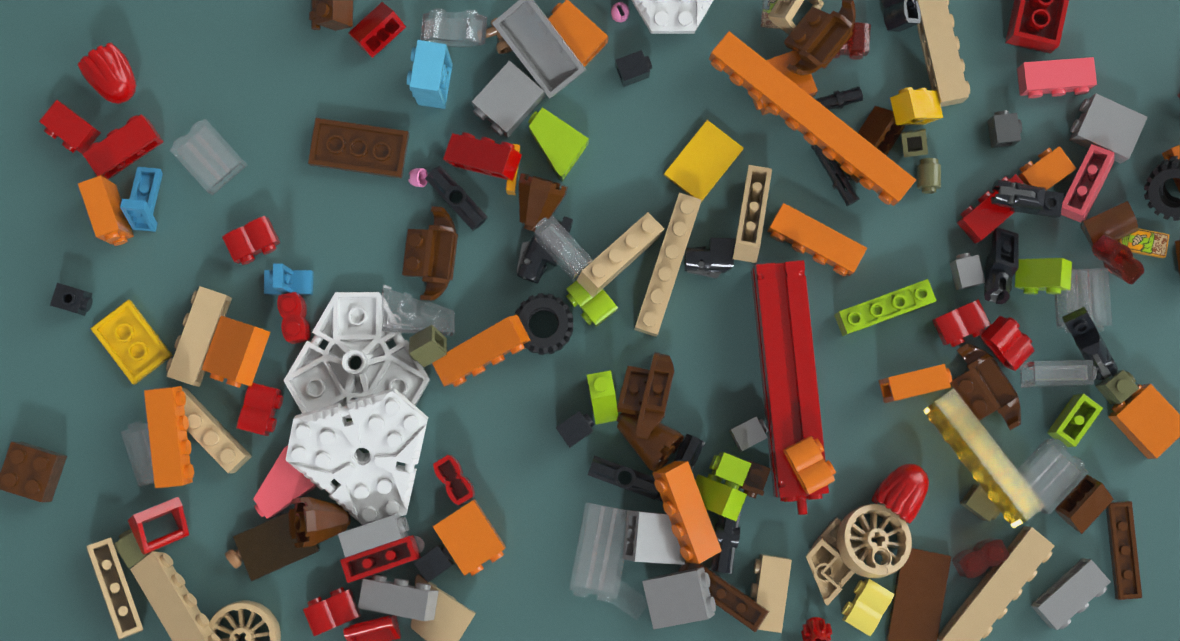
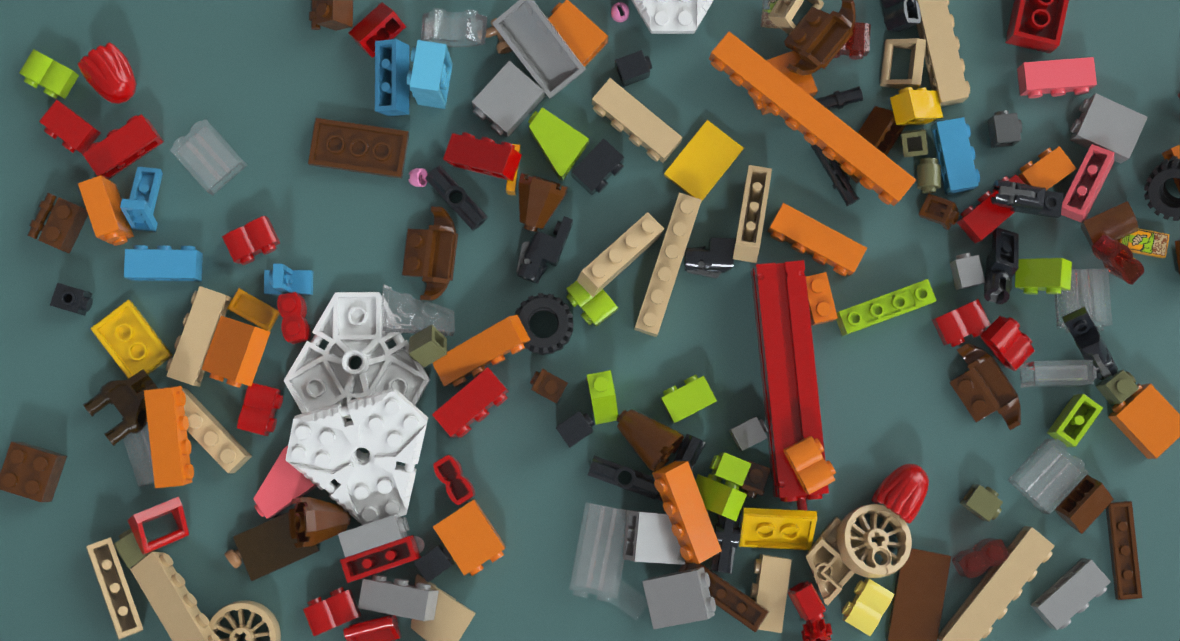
clear brick [534,216,592,281] -> none
reddish brown plate [617,352,675,440] -> none
orange brick [878,364,952,403] -> none
clear yellow brick [923,388,1045,528] -> none
none -> lime brick [19,49,79,99]
none -> reddish brown brick [27,193,88,254]
none -> dark brown connector [83,369,158,446]
none -> dark azure brick [124,245,203,281]
none -> light orange tile [227,288,280,332]
none -> dark azure brick [375,39,409,116]
none -> red brick [432,367,509,438]
none -> reddish brown bracket [530,369,568,404]
none -> black brick [571,138,624,195]
none -> tan brick [592,78,682,163]
none -> lime brick [660,374,717,424]
none -> yellow tile [739,508,817,550]
none -> red brick [787,580,826,623]
none -> orange brick [806,272,838,326]
none -> tan tile [880,38,926,90]
none -> reddish brown bracket [919,194,959,230]
none -> dark azure brick [931,117,980,195]

